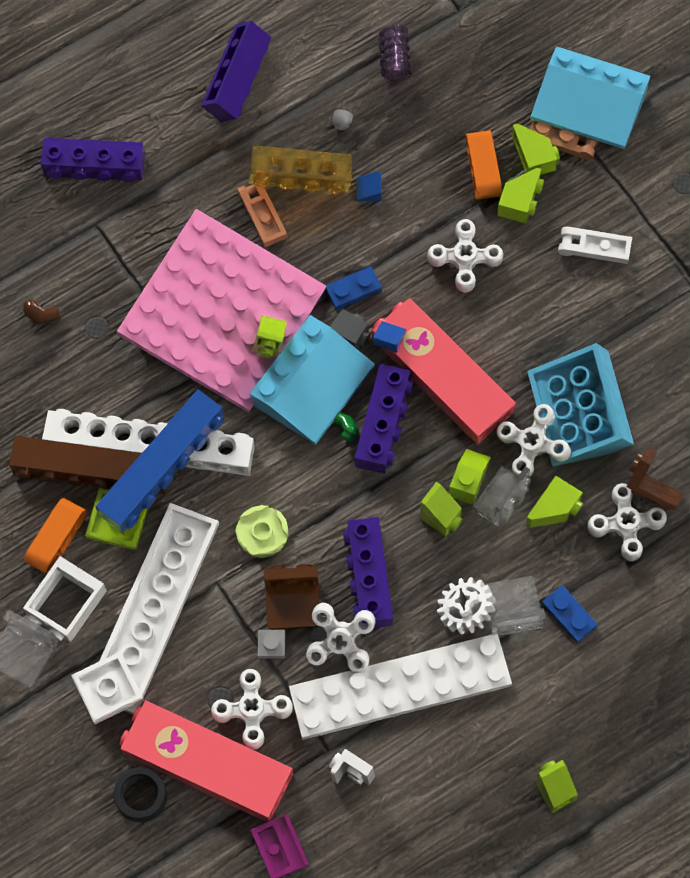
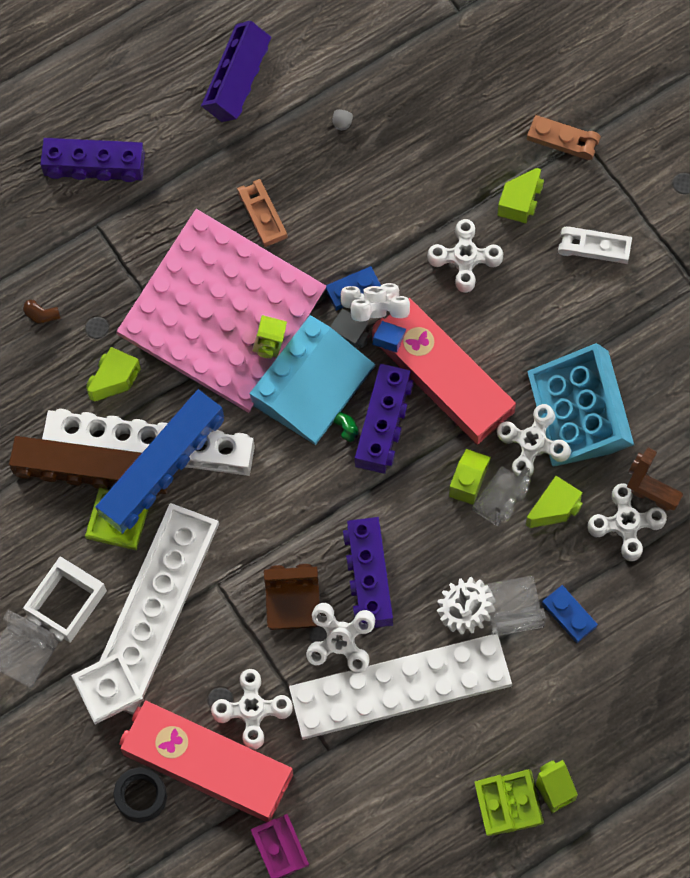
orange beam [24,498,87,574] -> none
yellowish green tile [236,505,289,558] -> none
clear yellow brick [249,145,352,194] -> none
light grey plate [258,630,285,659] -> none
white bracket [329,749,375,785] -> none
blue slope [356,172,381,201] -> none
clear purple piece [378,25,412,82] -> none
lime slope [420,482,463,537] -> none
orange beam [465,130,502,200] -> none
lime slope [512,124,560,175] -> none
medium azure slope [530,46,650,149] -> none
none -> lime slope [86,347,141,402]
none -> white gear [341,283,410,322]
none -> lime slope [474,769,544,836]

